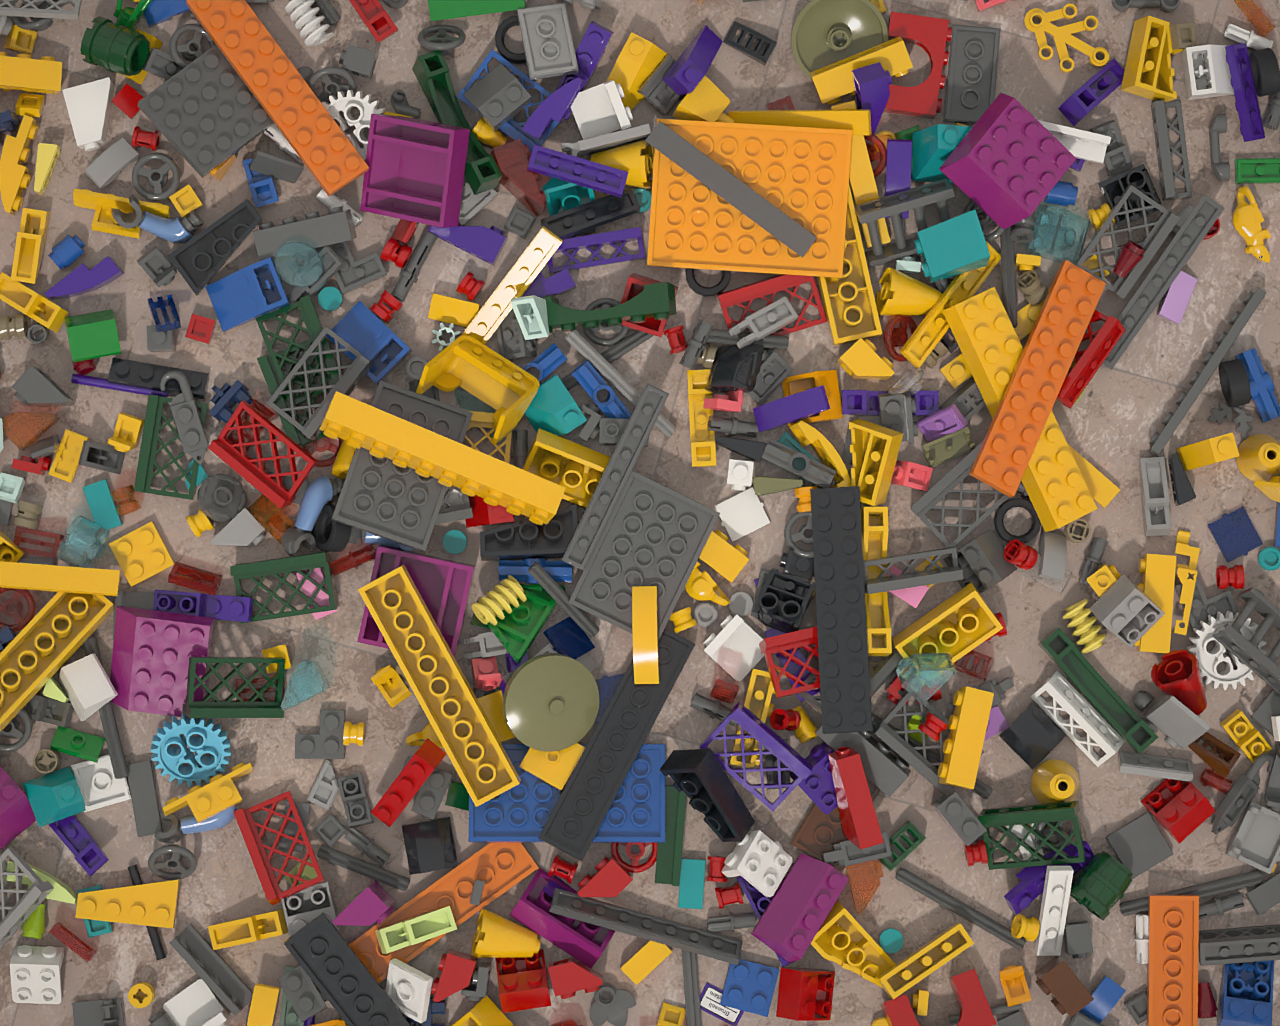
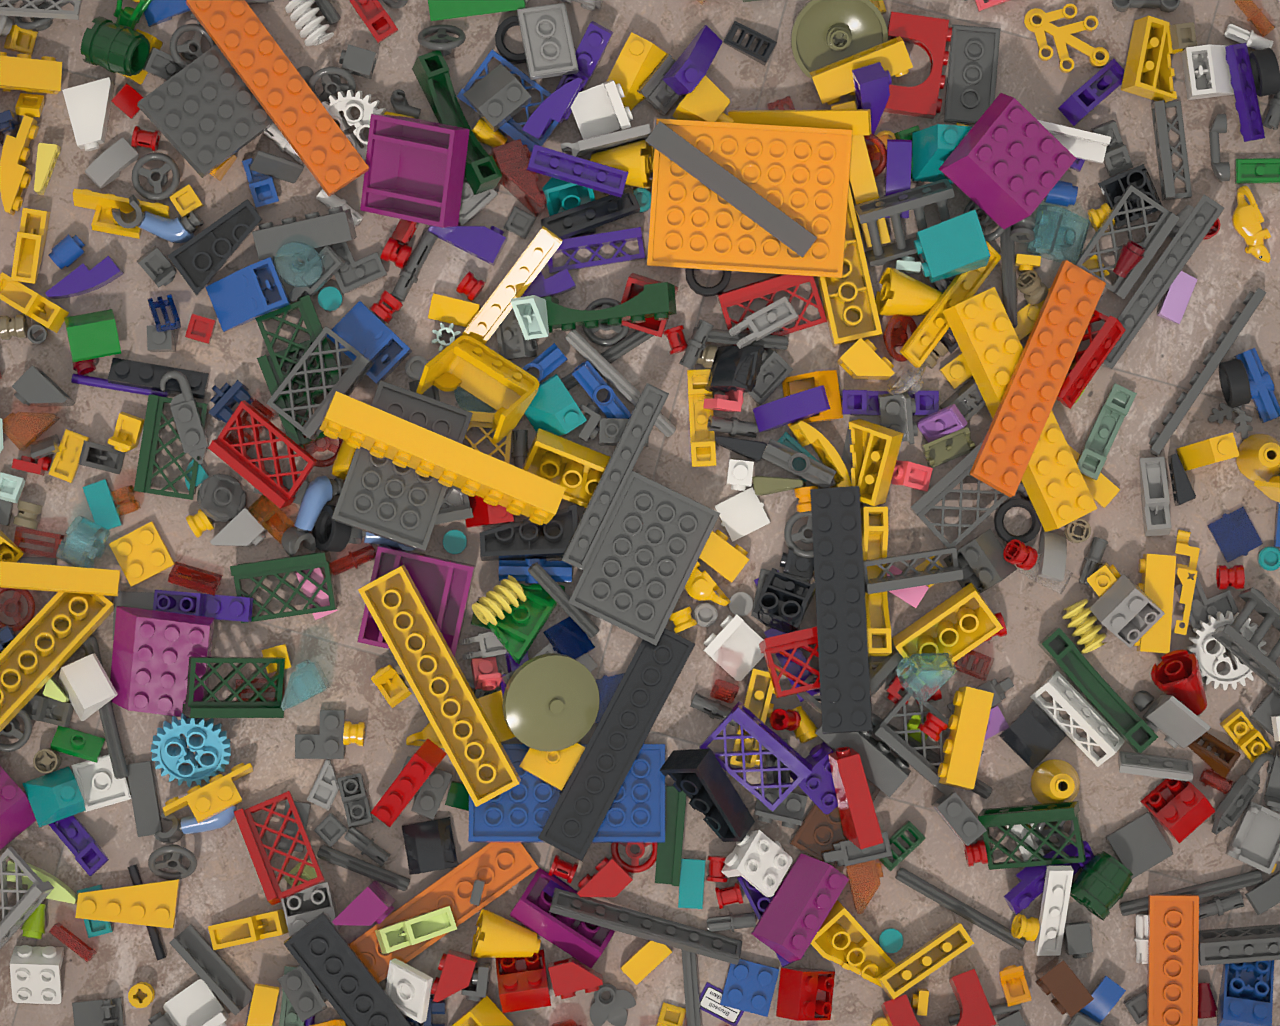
yellow slope [632,586,659,684] -> none
none -> dark grey bracket [753,788,808,829]
none -> sand green slope [1077,383,1137,480]

